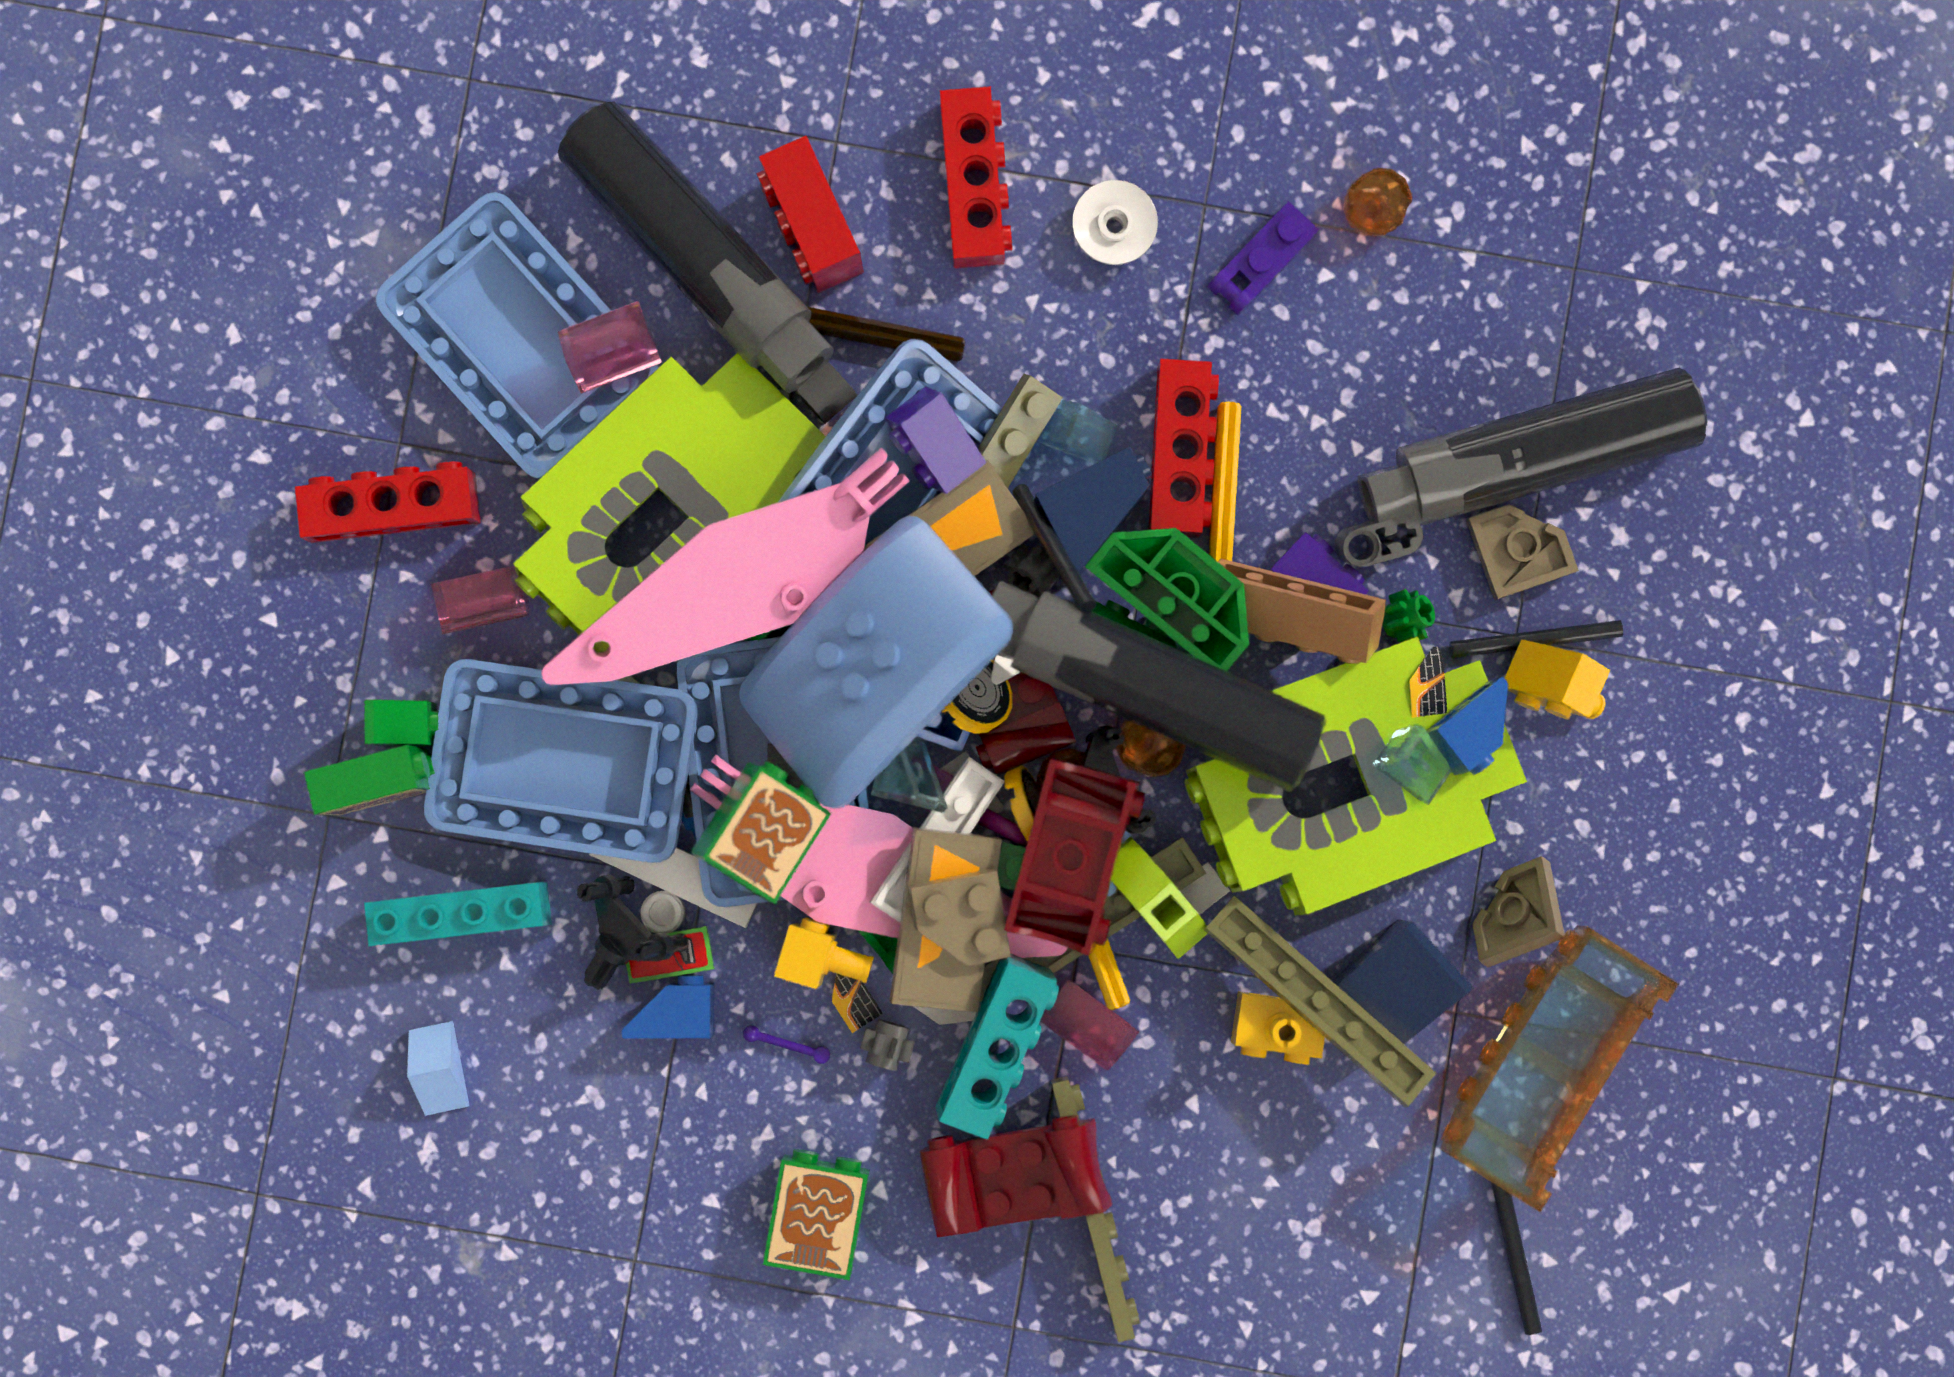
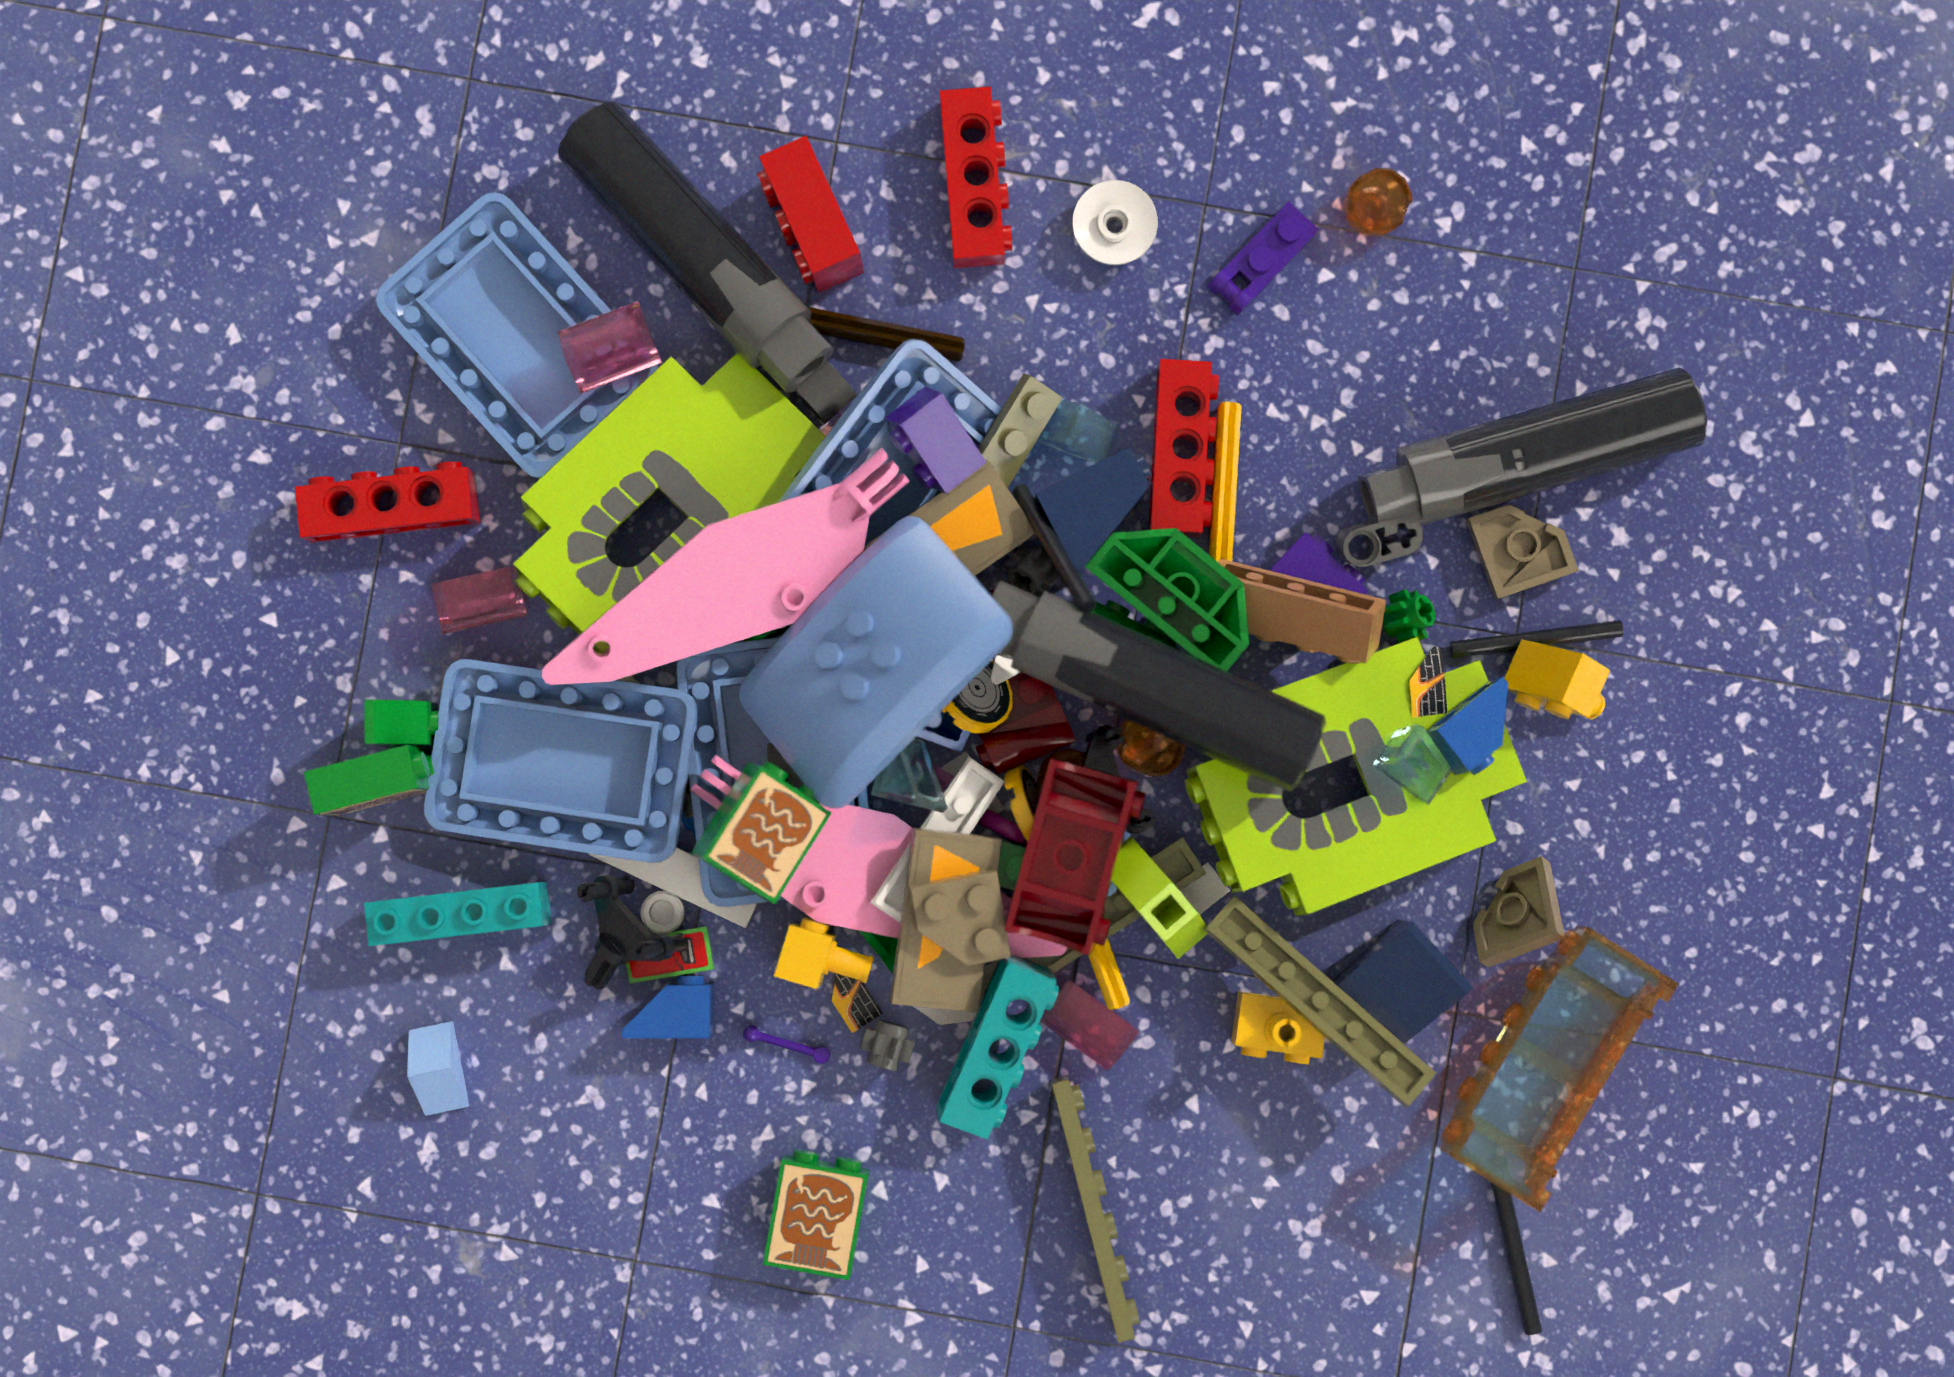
dark red piece [919,1115,1112,1238] -> none

